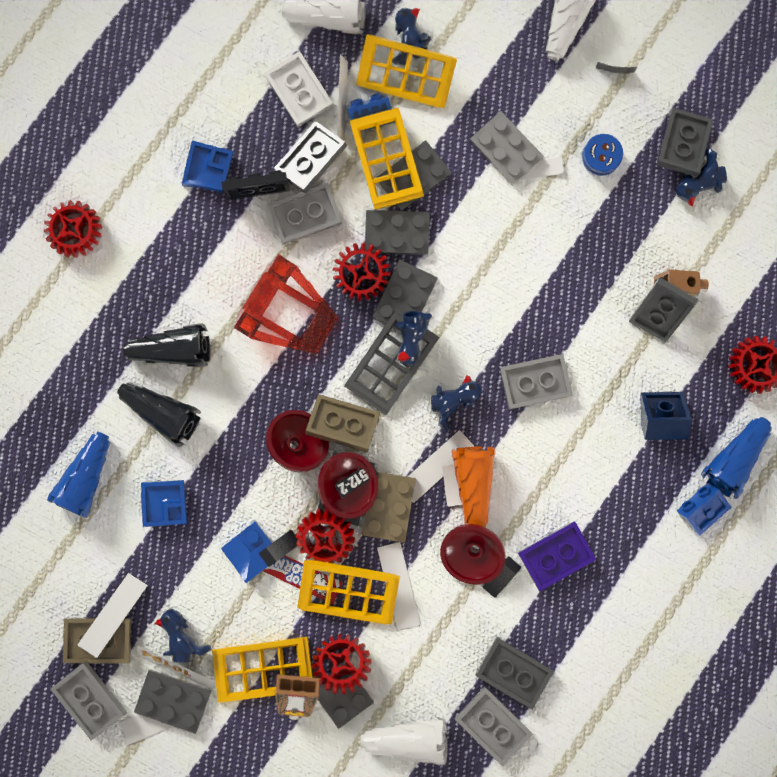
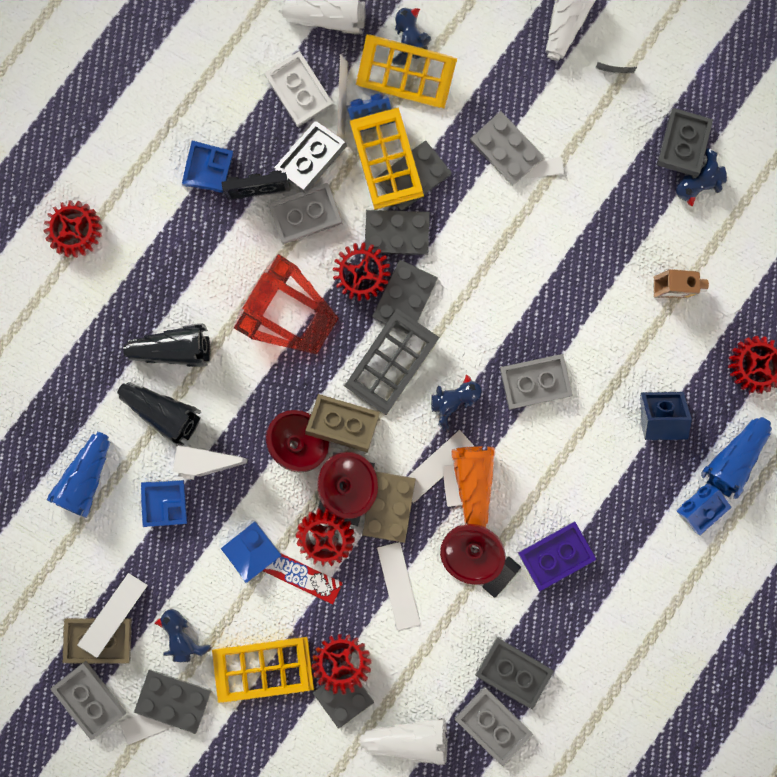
white sticker [136,645,215,690] -> none
black sticker [259,530,299,567] -> none
medium nougat torso [275,674,320,720] -> none
yellow piece [297,560,400,625] -> none
black sticker [335,462,378,498] -> none
dark blue animal [396,311,432,366] -> none
blue head [582,134,623,176] -> none
dark grey plate [629,277,698,343] -> none
none -> white slope [172,445,248,480]

